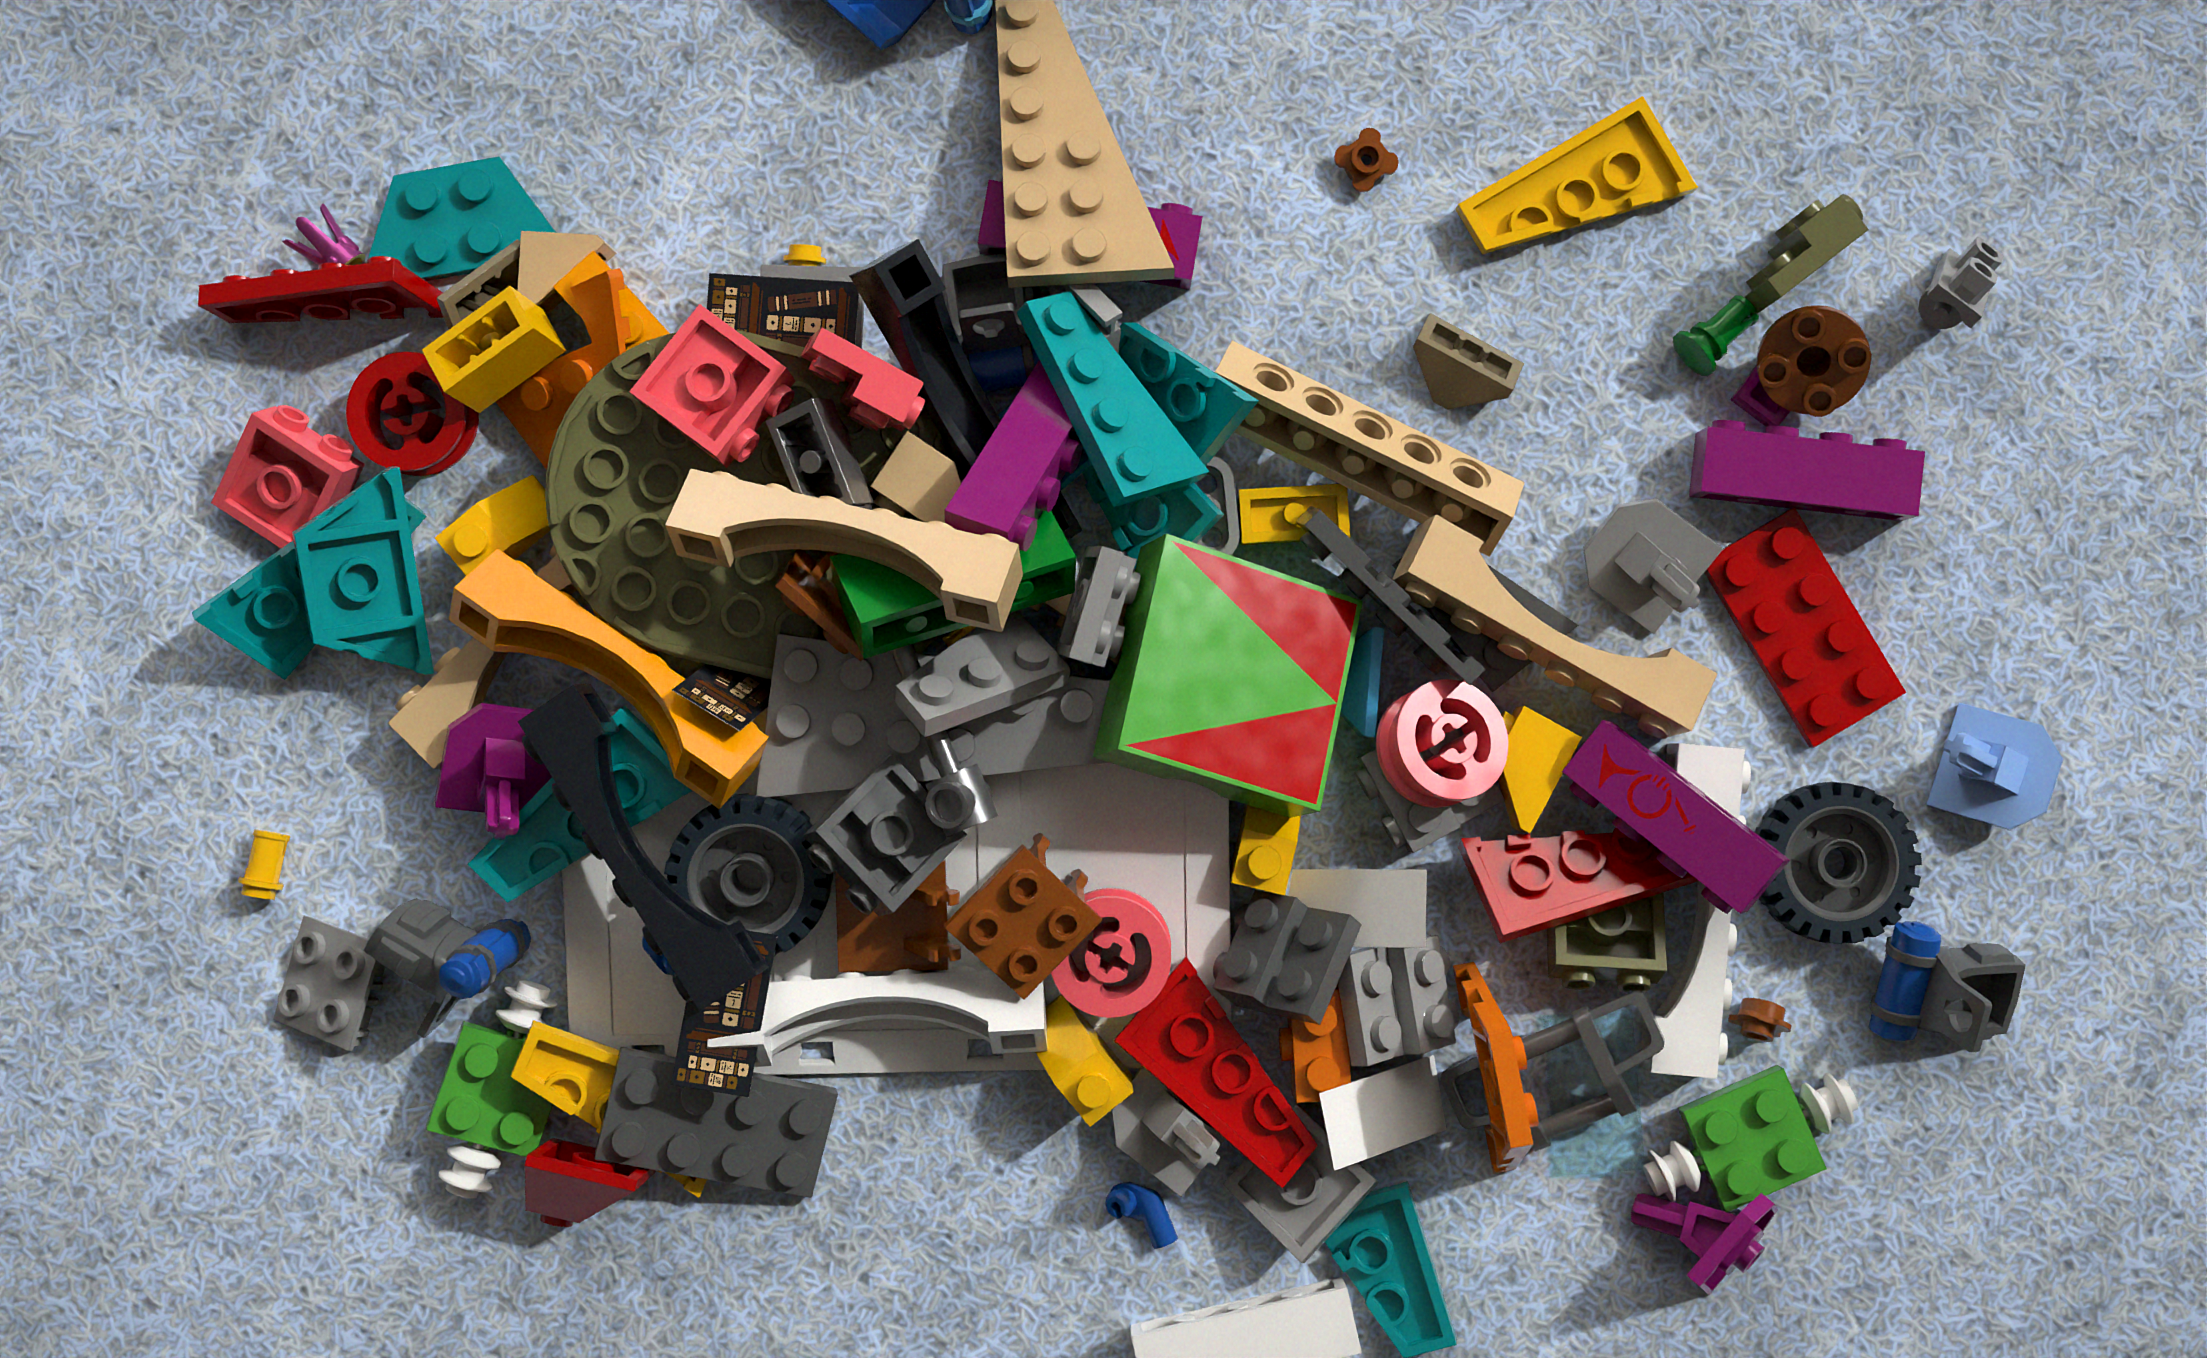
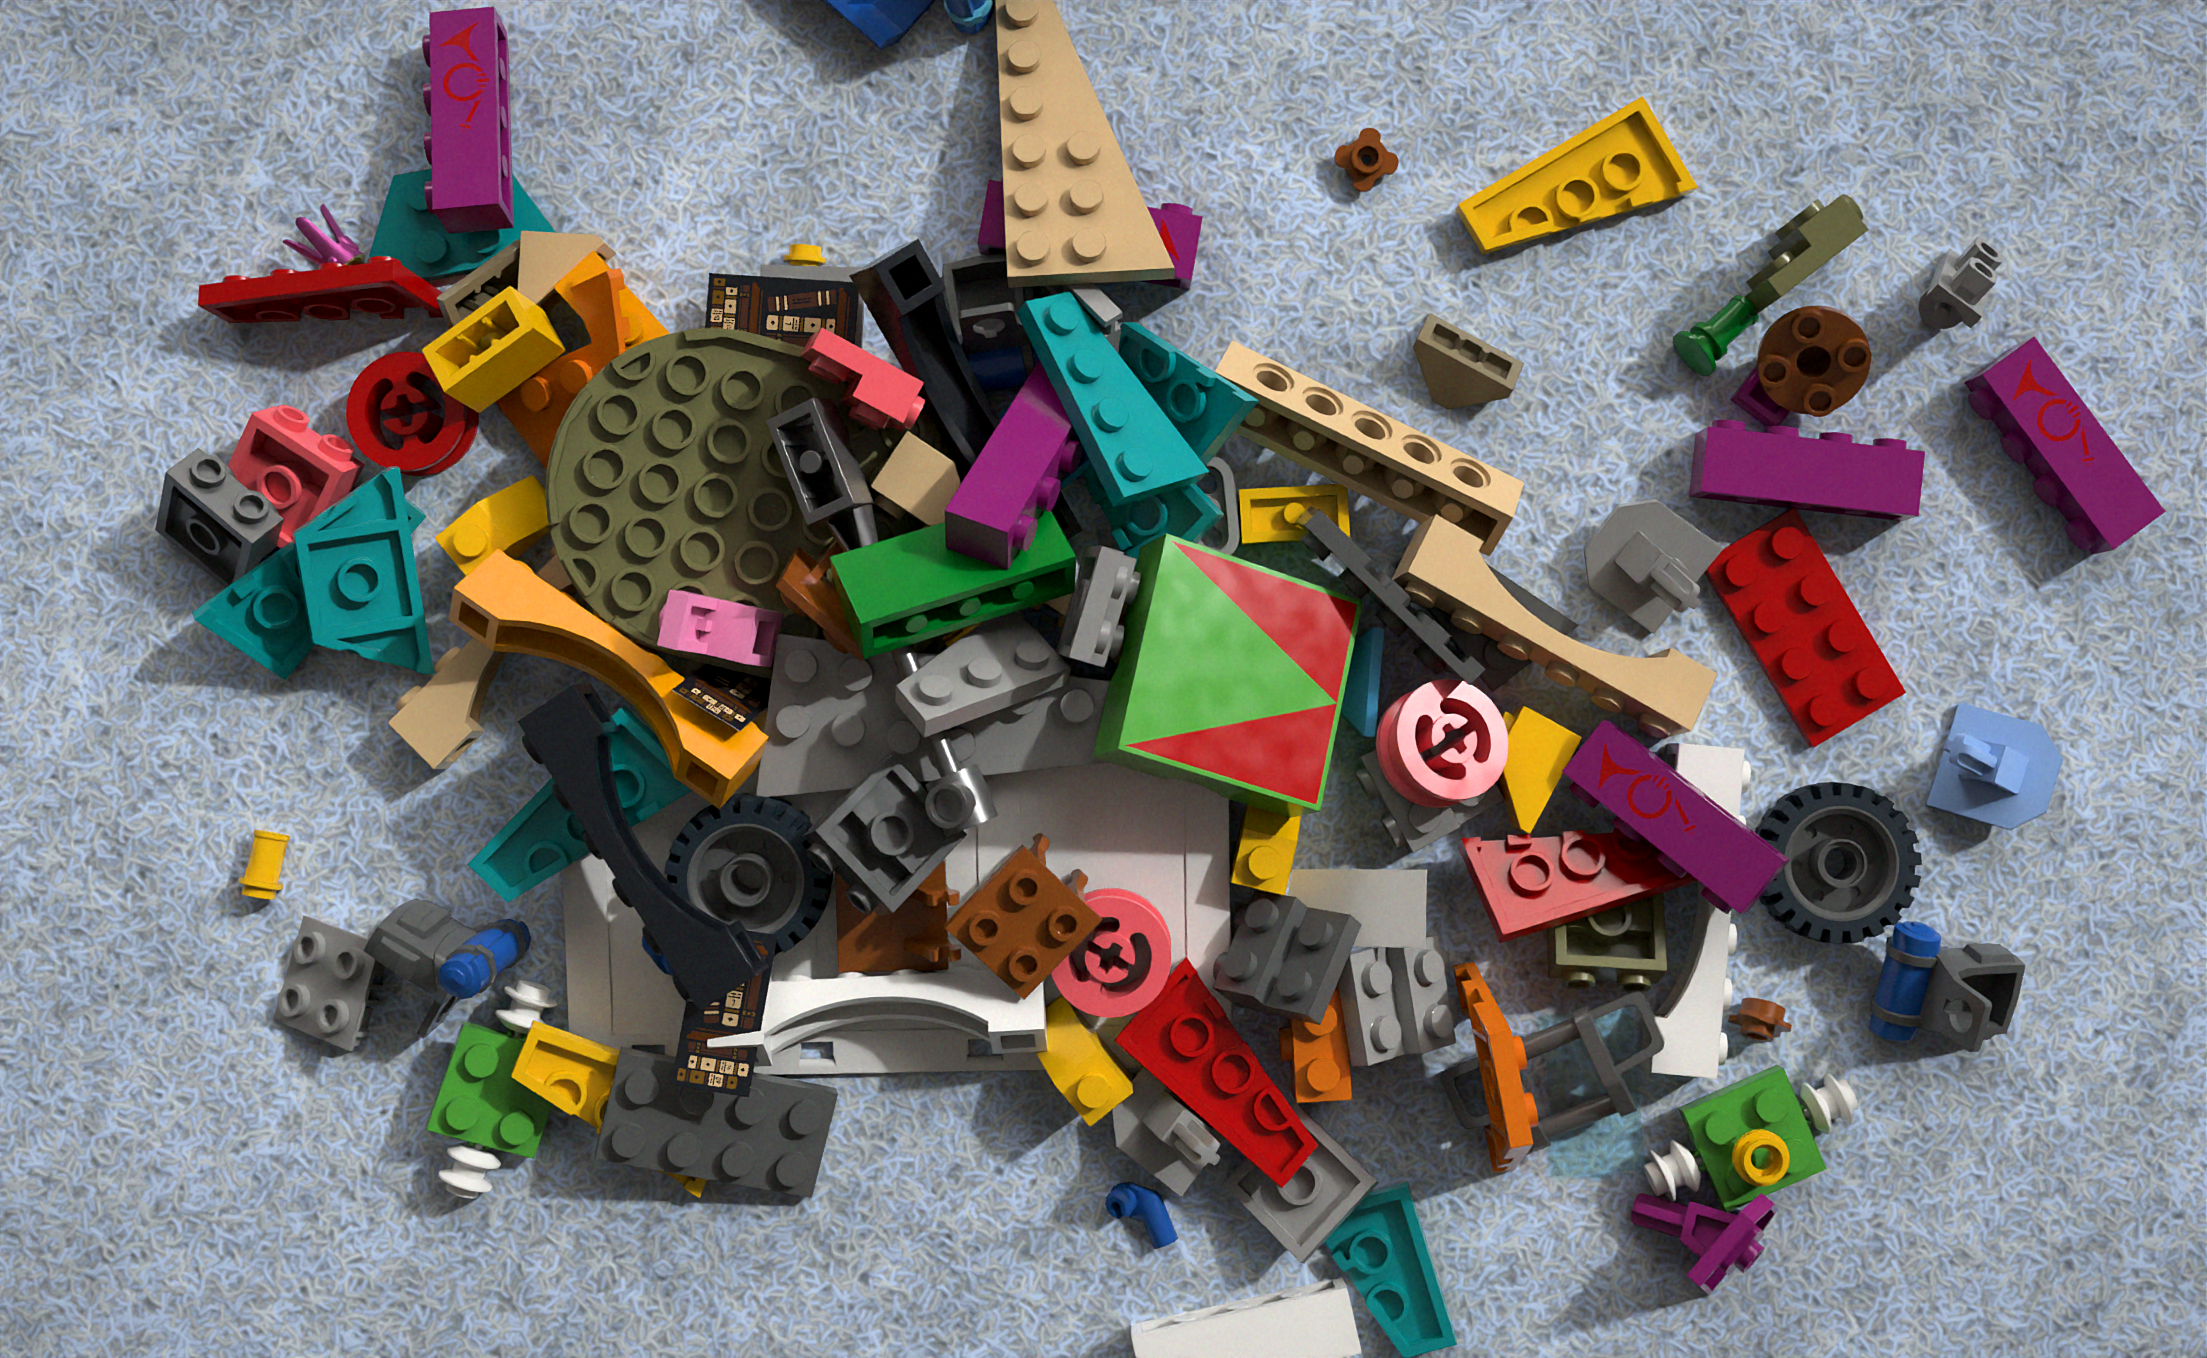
magenta piece [434,703,552,840] -> none
red slope [525,1138,656,1227] -> none
coral plate [629,304,796,468] -> none
tan arch [665,469,1023,633] -> none
white sticker [1319,1055,1447,1171] -> none
none -> dark grey plate [155,448,284,588]
none -> magenta brick [422,6,514,234]
none -> bright pink brick [657,589,784,668]
none -> yellow plate [1732,1129,1790,1187]
none -> magenta brick [1964,336,2166,555]

